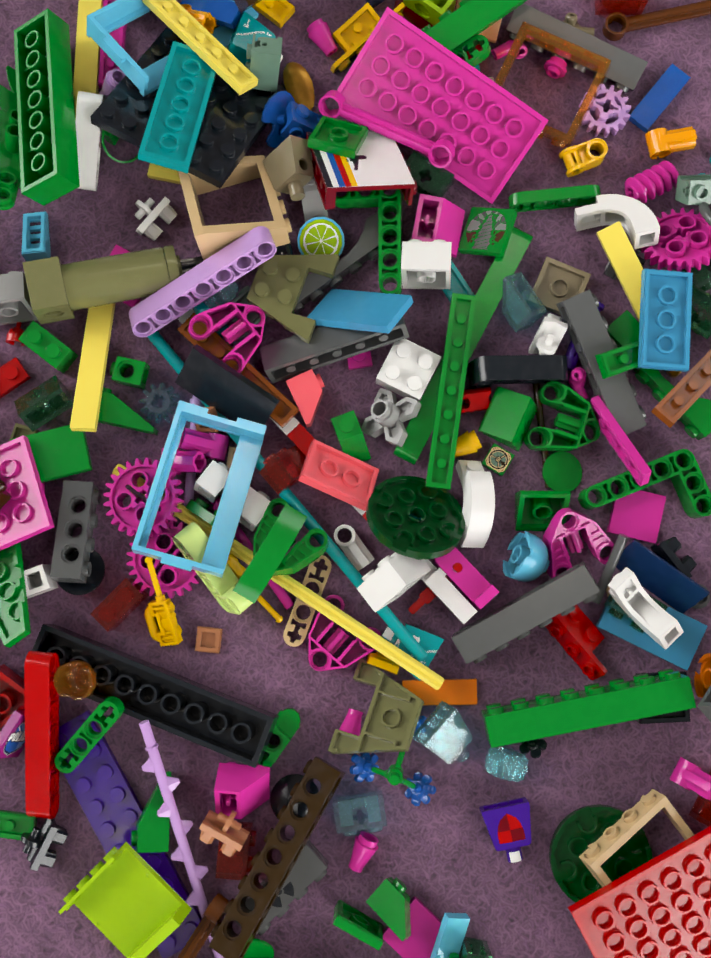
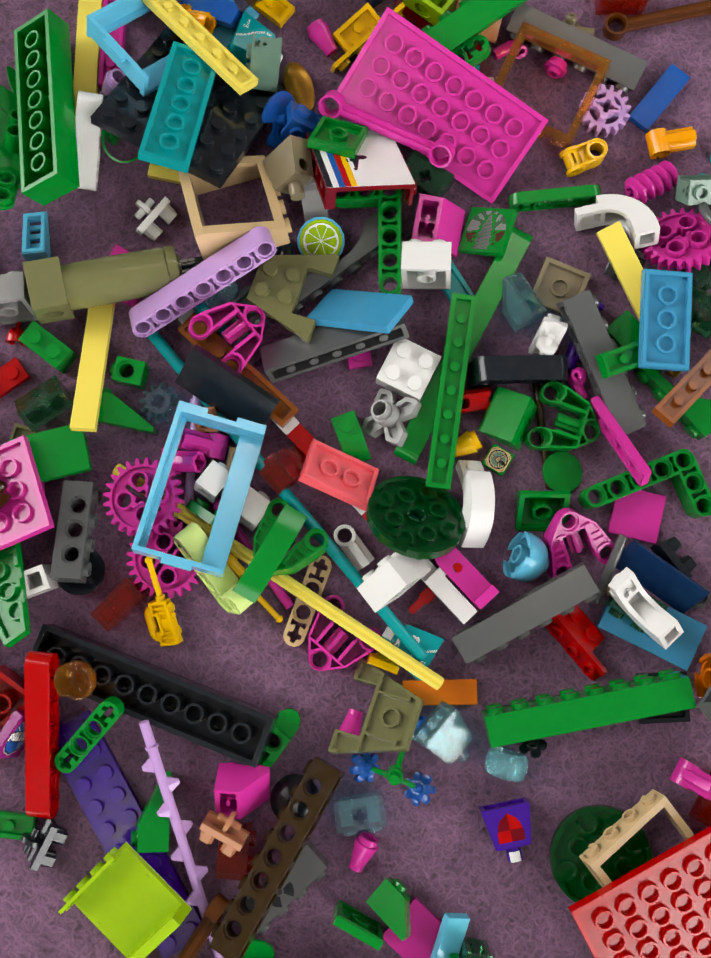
nougat tile [195,626,223,654] -> none
coral slope [286,369,325,428] -> none

